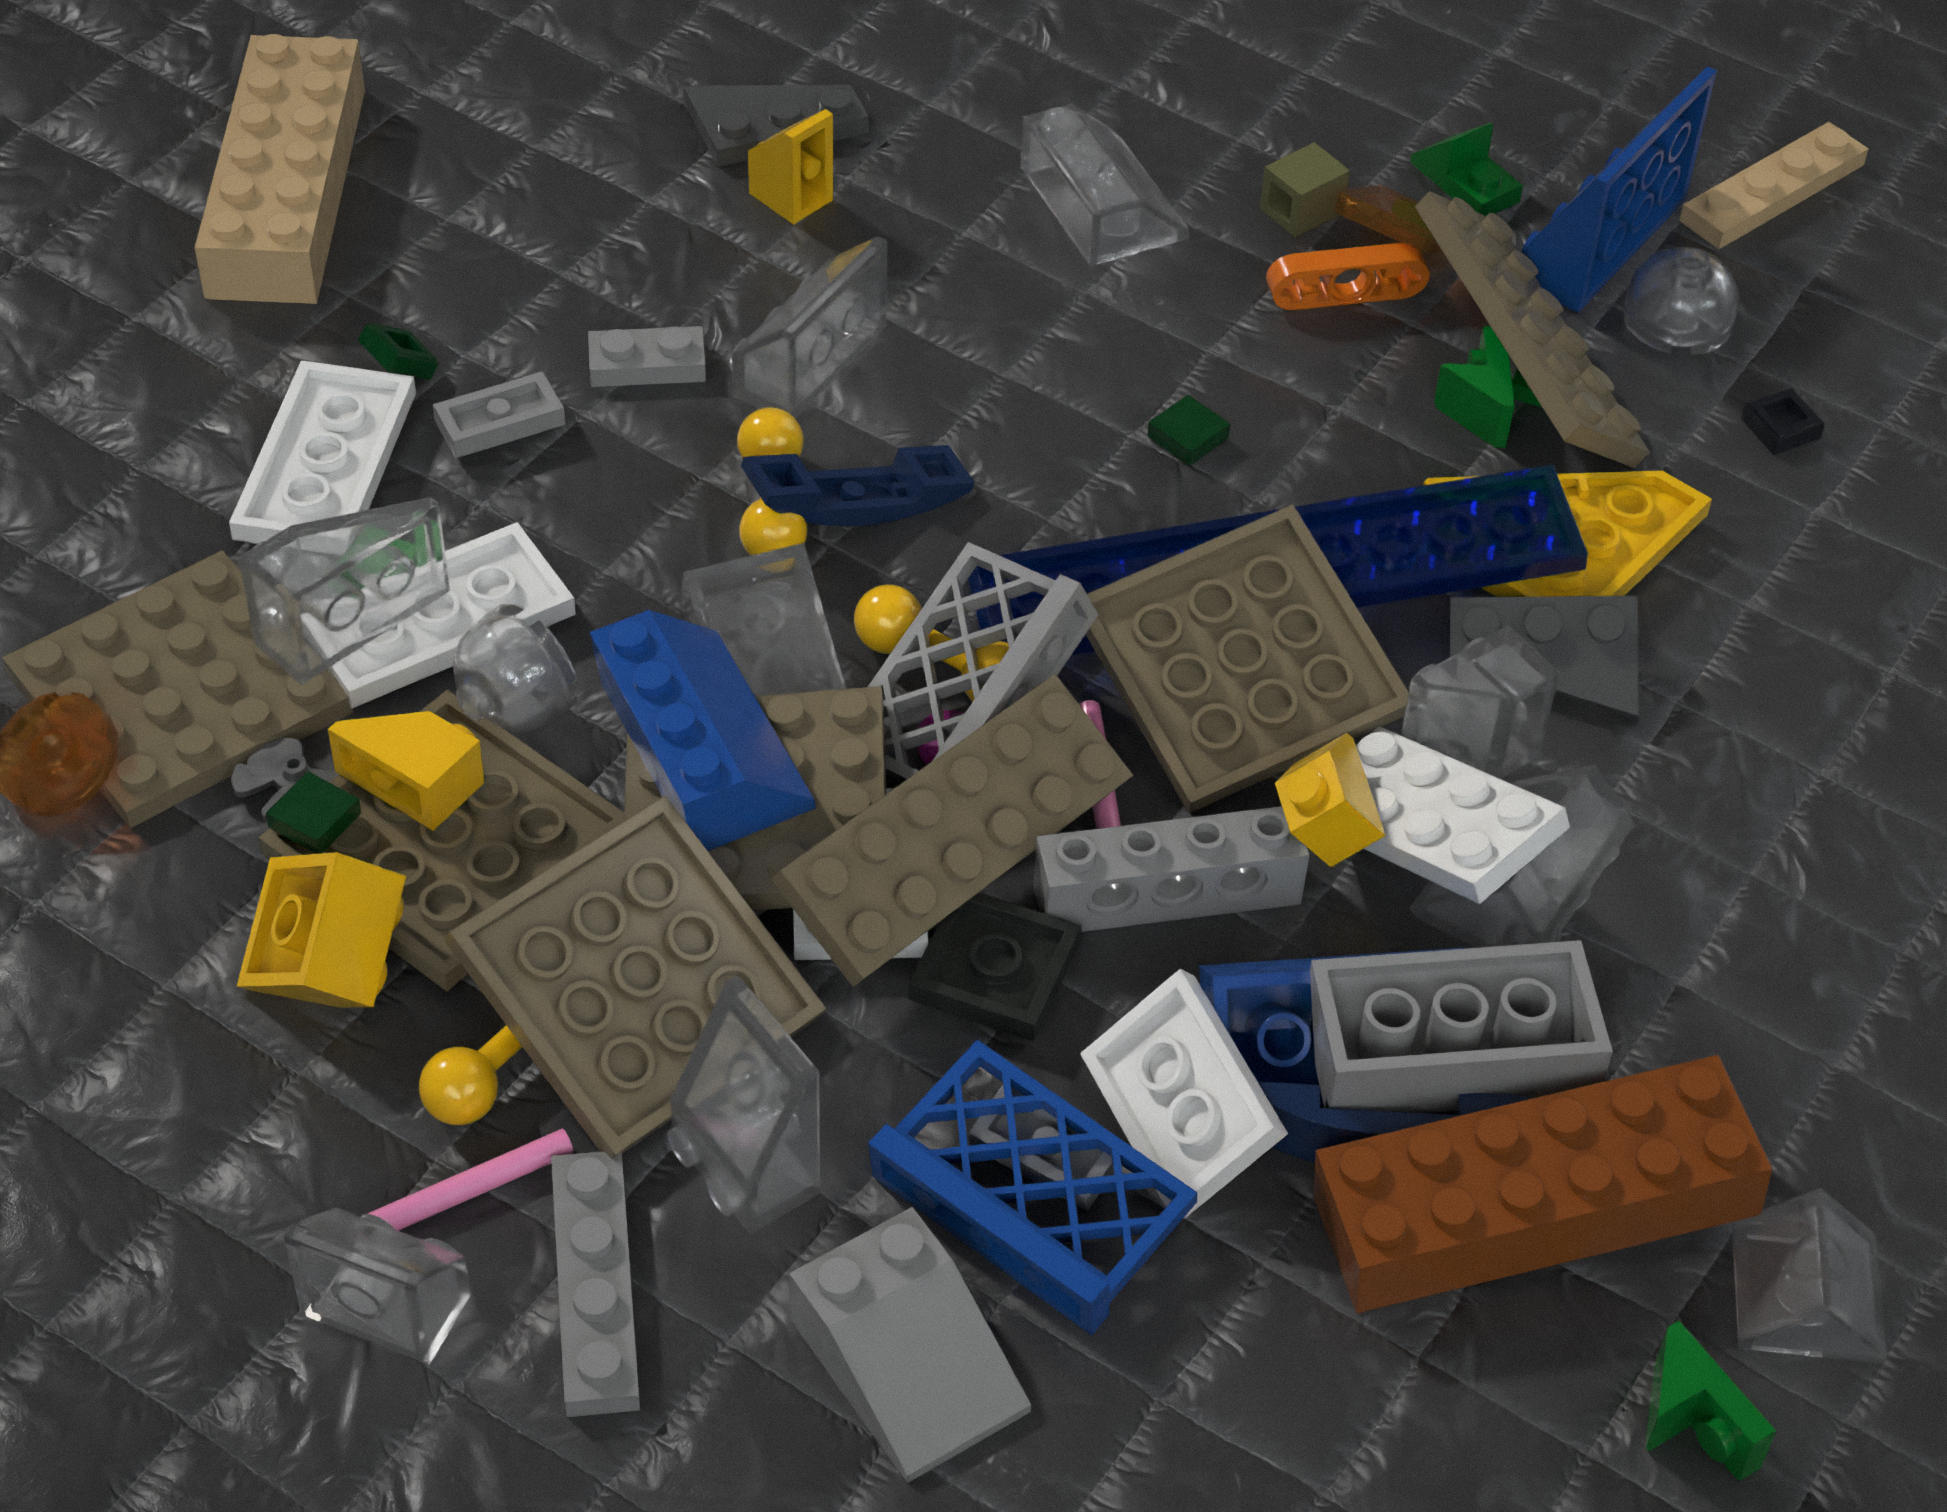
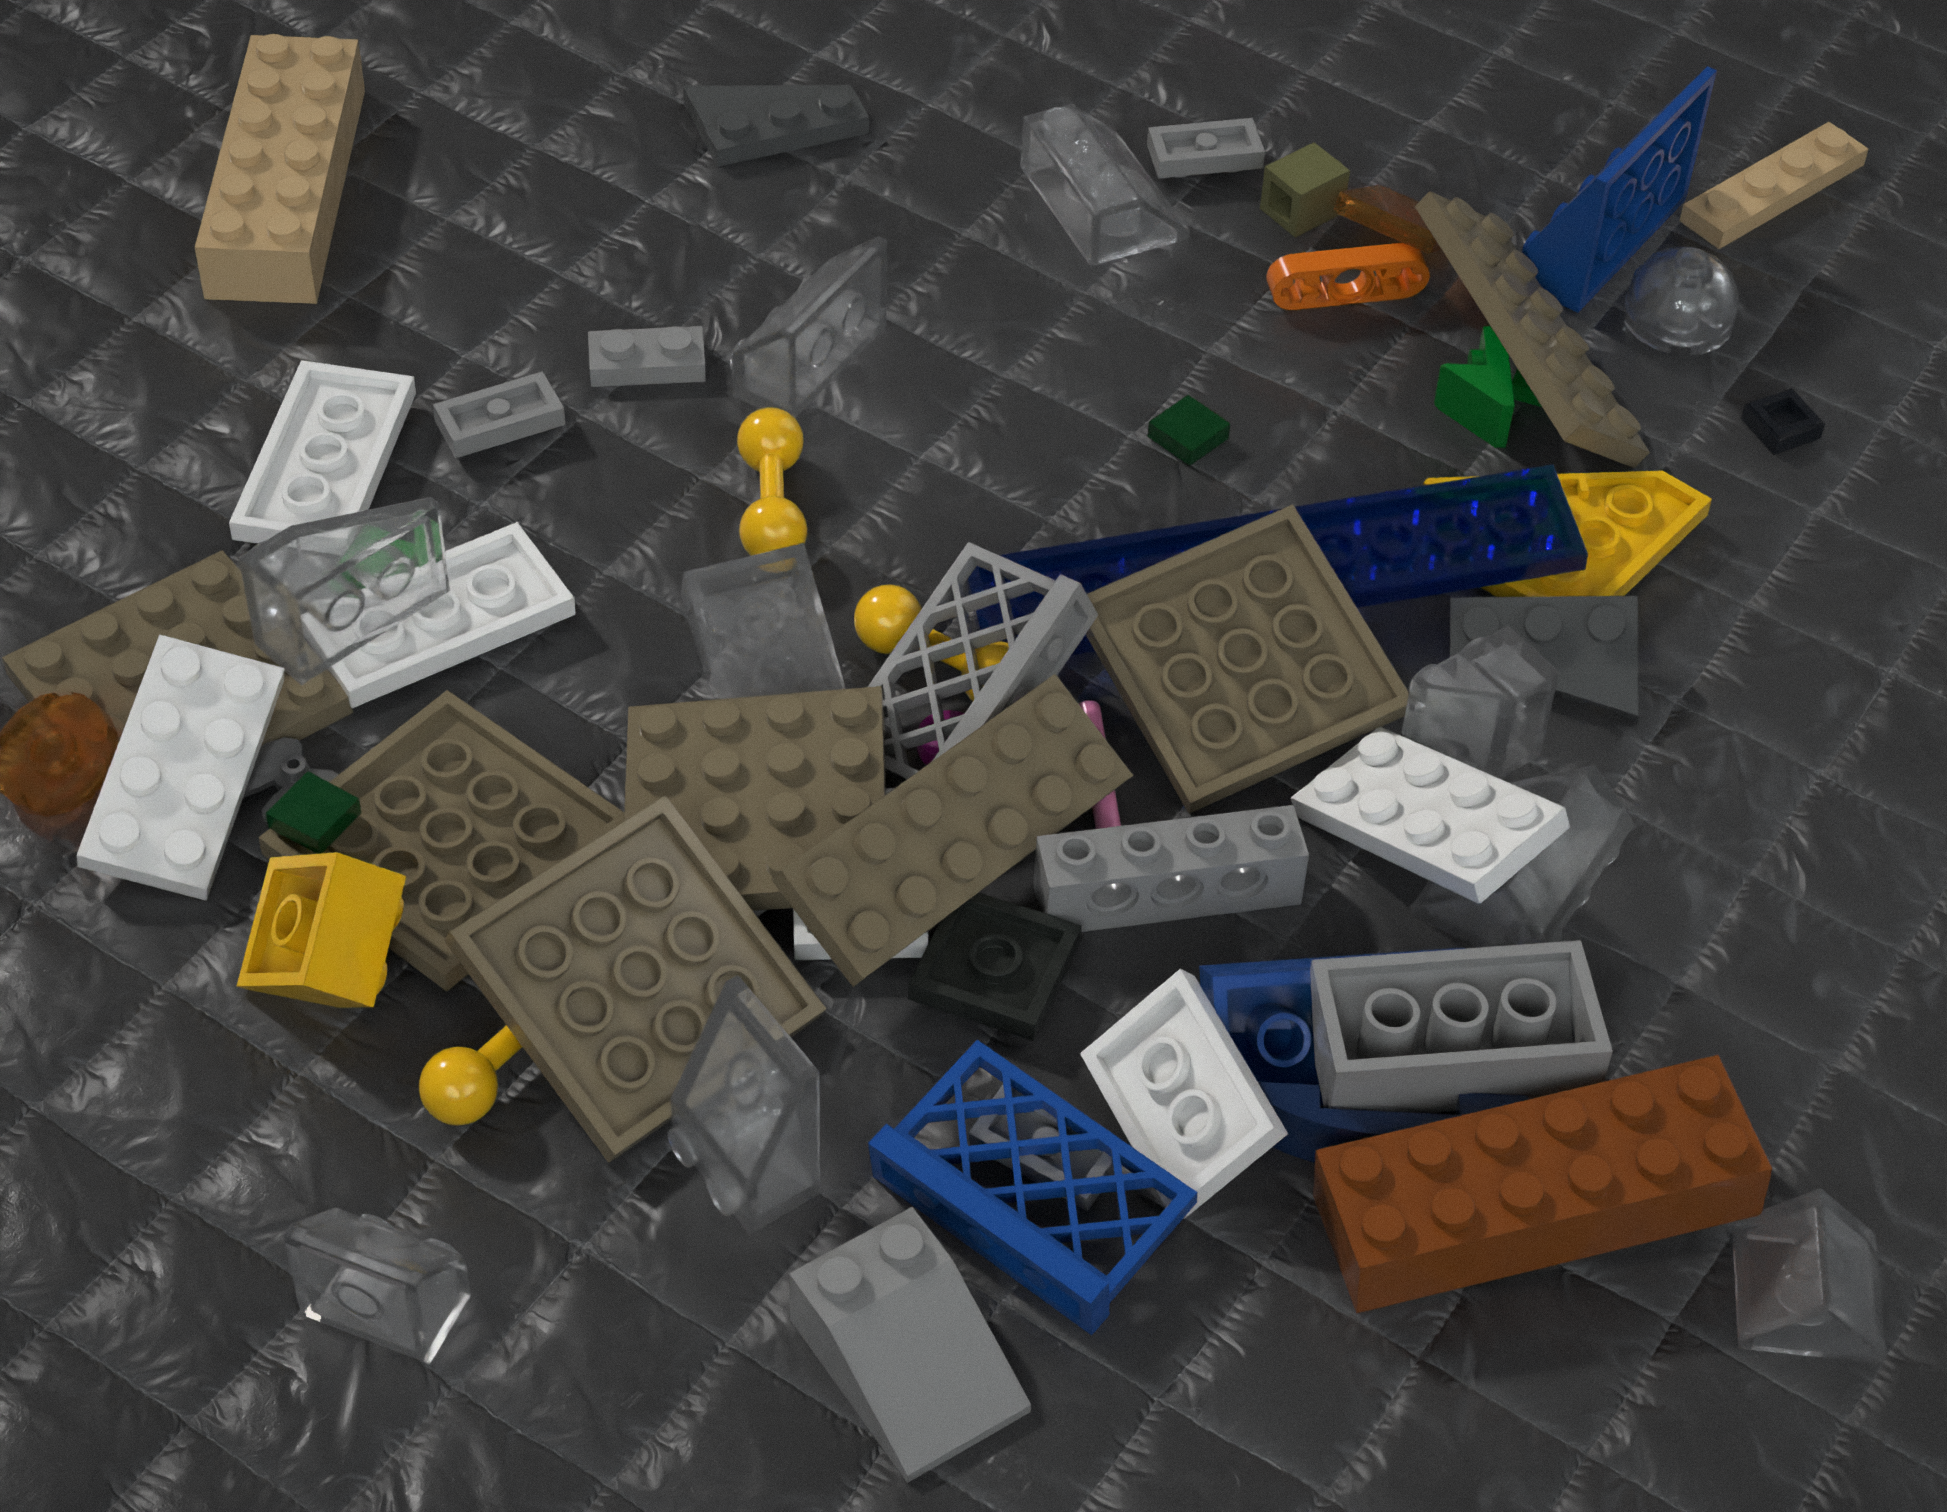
yellow slope [328,711,485,831] -> none
dark green tile [358,323,439,380] -> none
bright pink bar [367,1128,574,1239] -> none
clear cylinder [453,604,578,734] -> none
light grey plate [551,1151,640,1417] -> none
blue slope [589,610,816,851] -> none
dark blue slope [741,445,975,526] -> none
yellow slope [748,109,833,225] -> none
yellow slope [1275,733,1386,867] -> none
green slope [1410,122,1523,216] -> none
green slope [1645,1321,1776,1481] -> none
none -> white plate [76,634,285,901]
none -> light grey plate [1147,118,1265,179]

